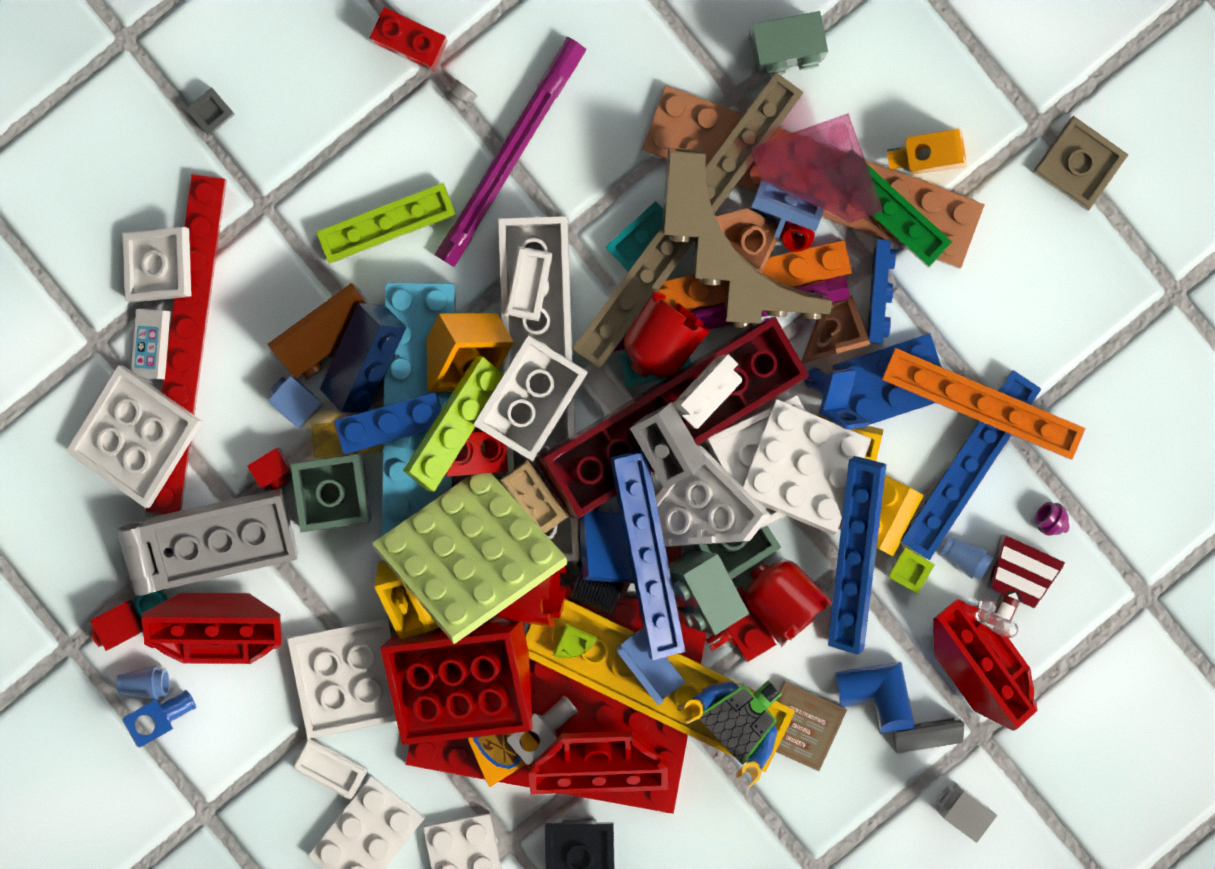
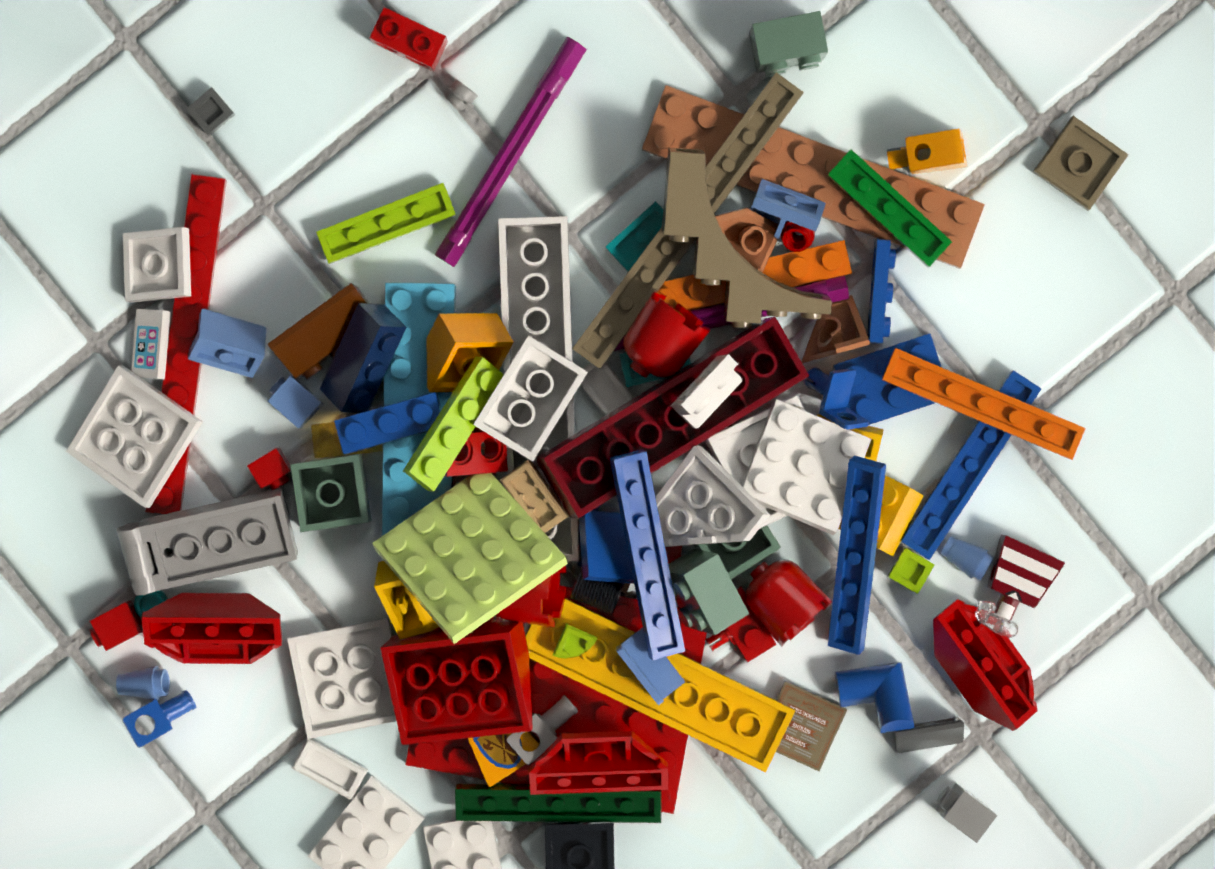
white tile [505,247,553,322] -> none
light grey brick [630,402,706,489] -> none
torso [677,680,782,787] -> none
clear pink plate [750,113,883,223] -> none
magenta plate [1034,502,1070,536] -> none
none -> medium blue panel [188,309,266,378]
none -> dark green plate [455,784,662,823]

